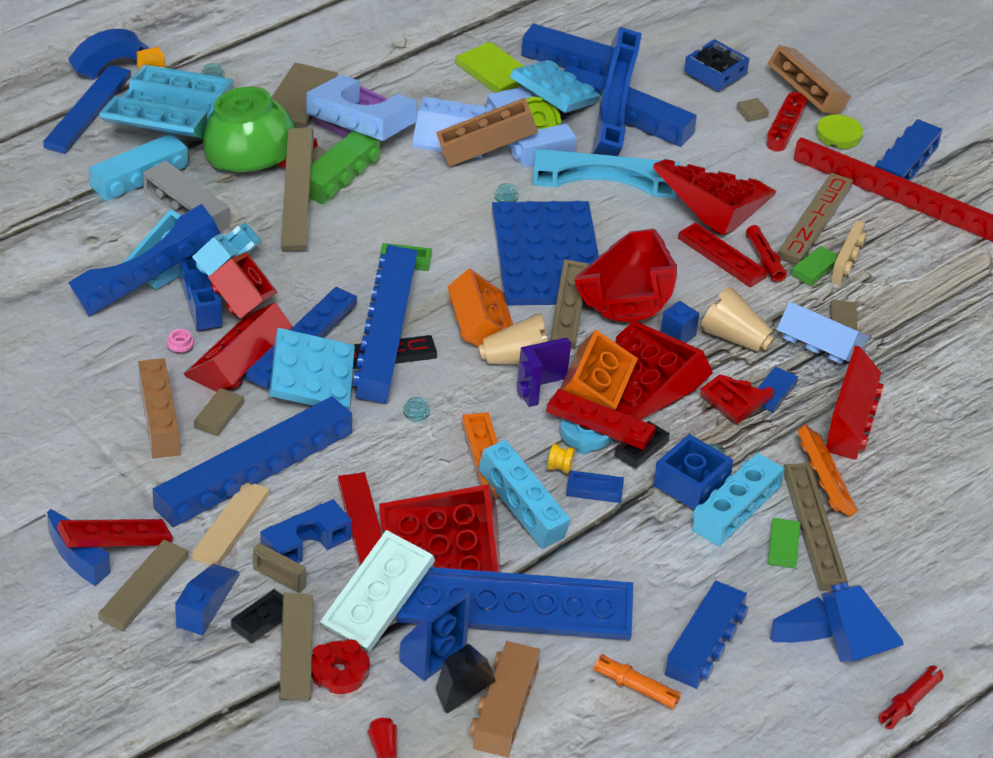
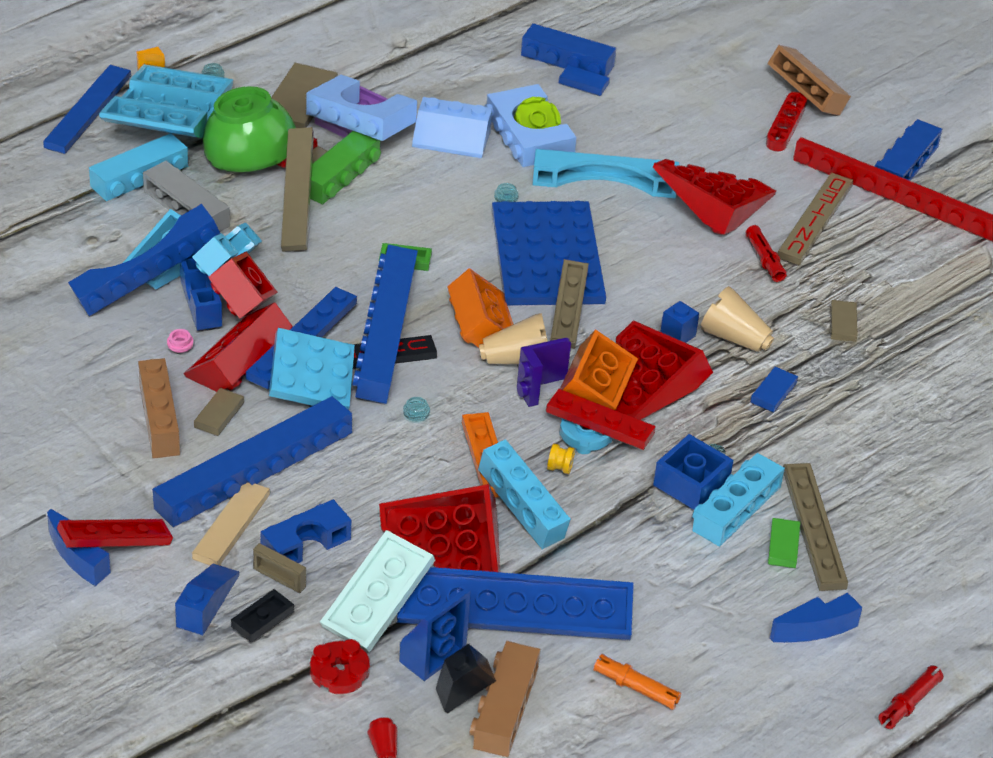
blue arch [68,29,150,80] -> none
dark tan tile [98,540,188,631] -> none
dark tan tile [279,592,313,701] -> none
red tile [338,472,382,567] -> none
medium nougat brick [436,98,538,167] -> none
lime tile [455,41,524,93] -> none
medium azure plate [510,60,601,113] -> none
blue tile [566,470,624,503] -> none
red cone [574,229,677,322] -> none
blue arch [592,27,642,156] -> none
black plate [615,421,670,468] -> none
blue brick [624,87,697,147] -> none
blue brick [665,580,749,689] -> none
red tile [678,222,768,288] -> none
blue piece [684,39,749,91] -> none
red wing [700,374,774,424] -> none
dark tan tile [737,98,769,122] -> none
light blue slope [777,302,870,364] -> none
bright green tile [791,246,838,286] -> none
orange plate [797,424,858,517] -> none
lime tile [816,114,863,149] -> none
blue slope [822,581,904,661] -> none
red slope [826,345,884,460] -> none
tan plate [831,220,867,284] -> none

